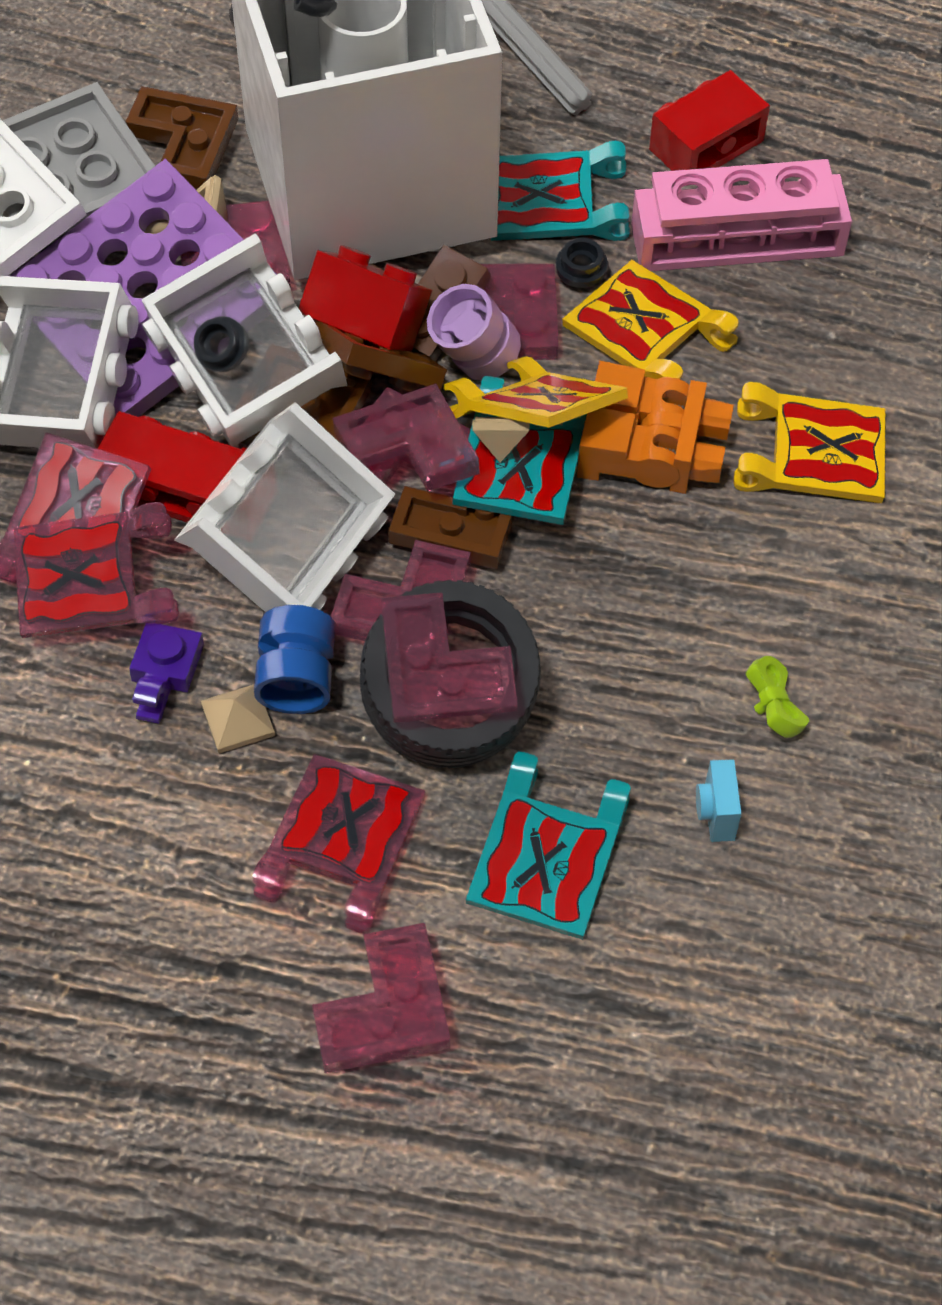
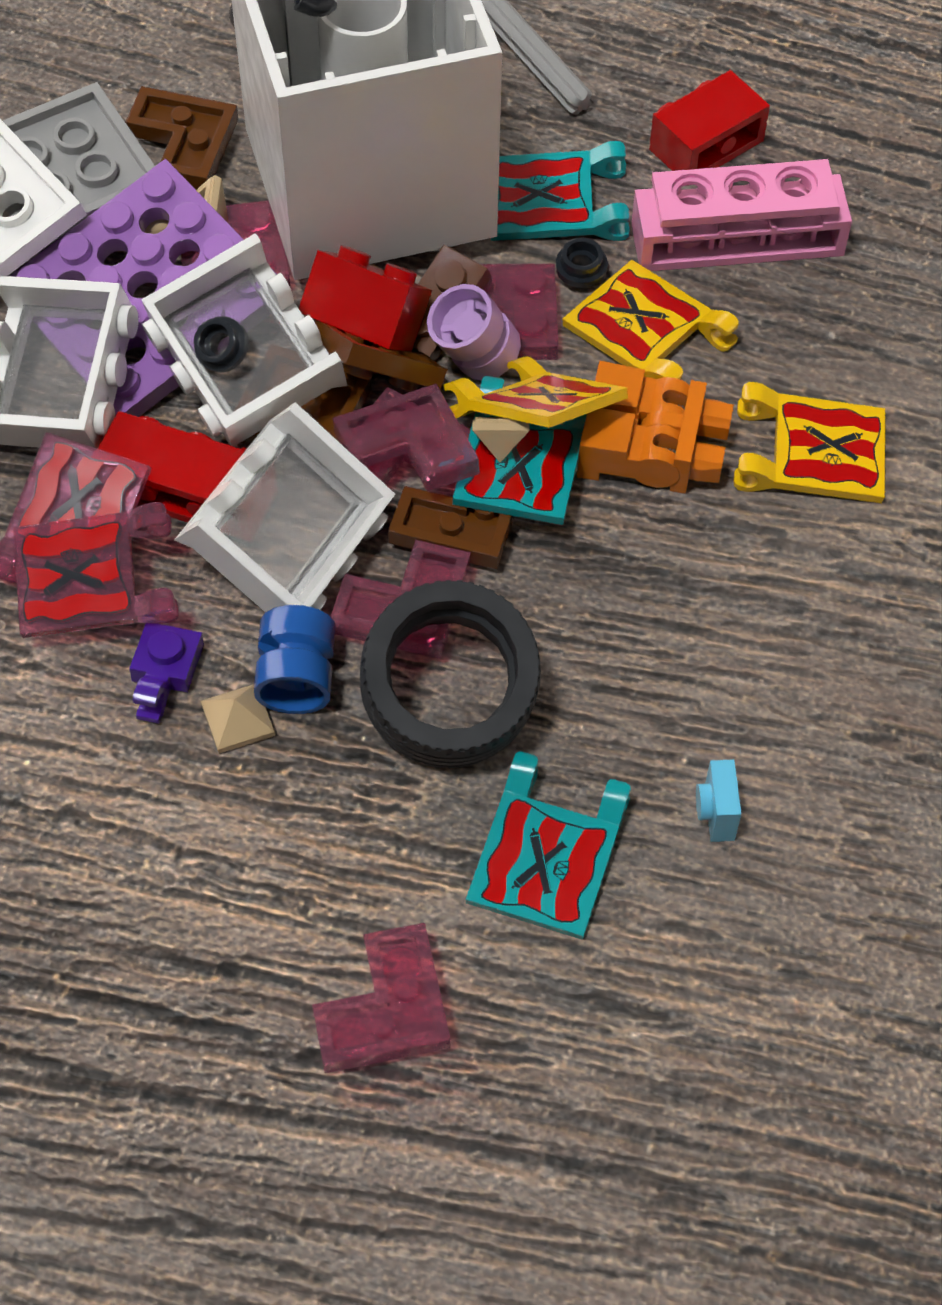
flag [253,754,425,934] -> none
clear pink plate [381,593,518,723] -> none
lime piece [746,656,810,738] -> none

